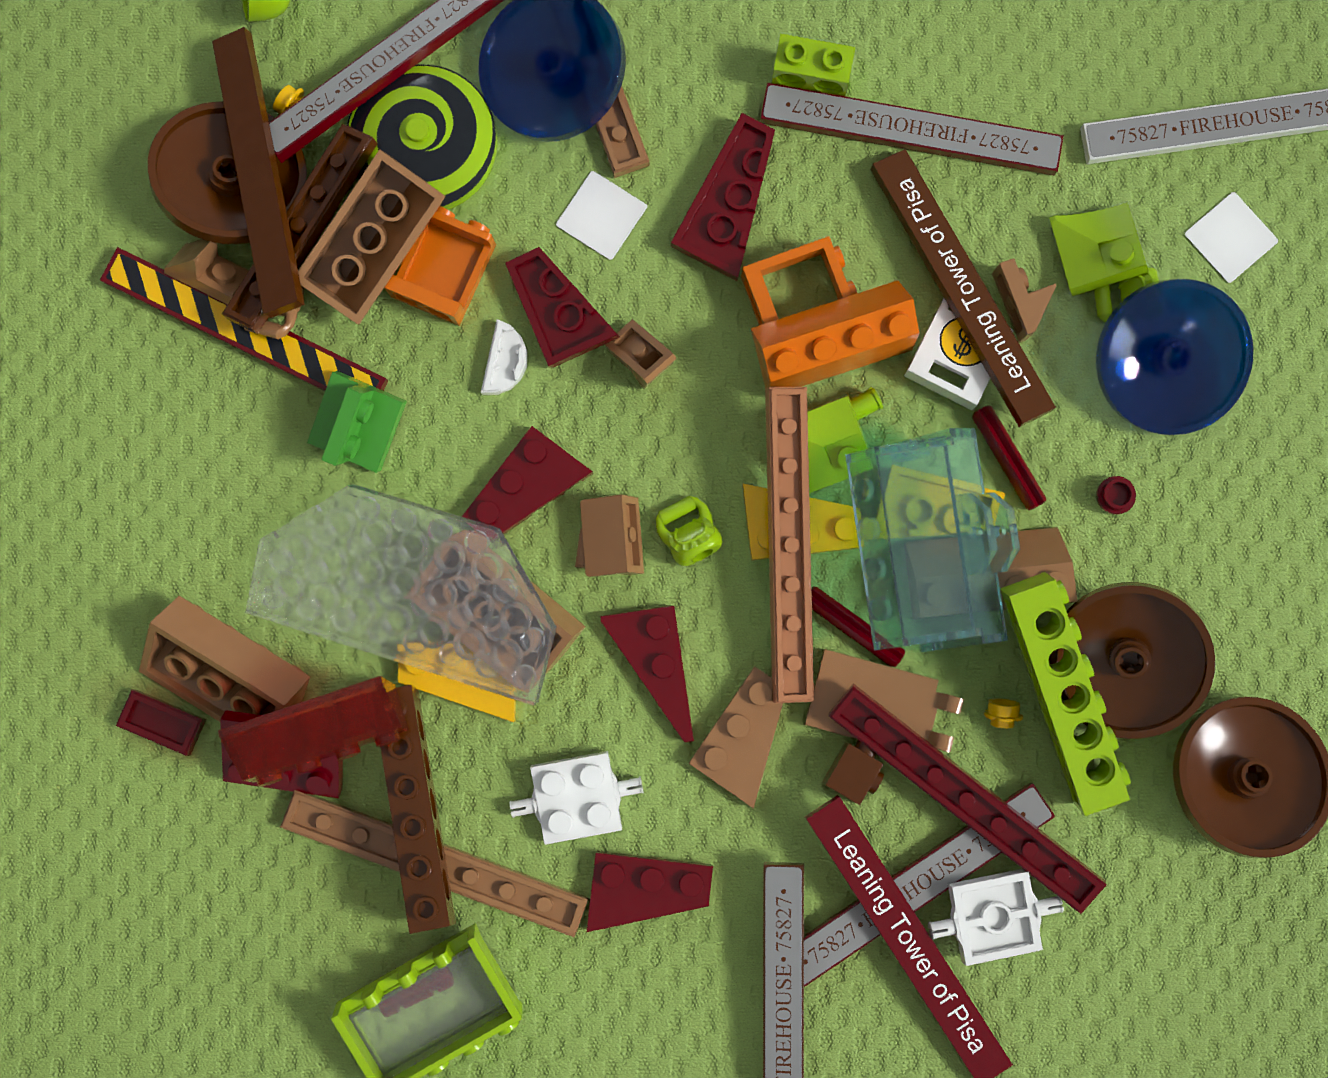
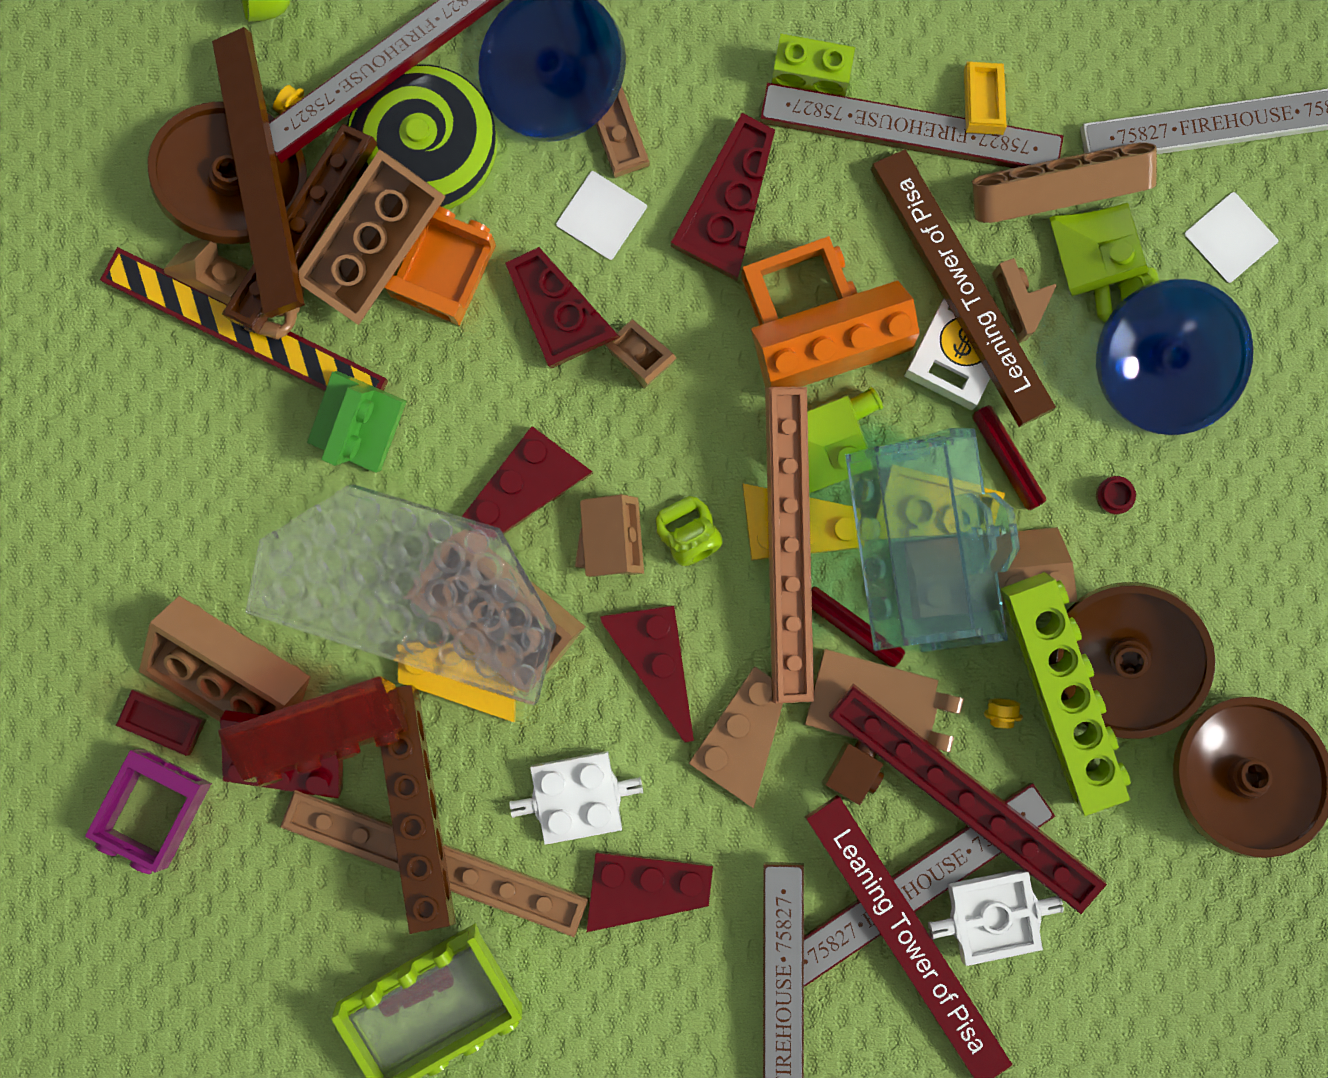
white tile [481,319,527,395] -> none
none -> magenta window [85,749,212,874]
none -> yellow tile [964,61,1007,135]
none -> medium nougat beam [972,142,1157,223]

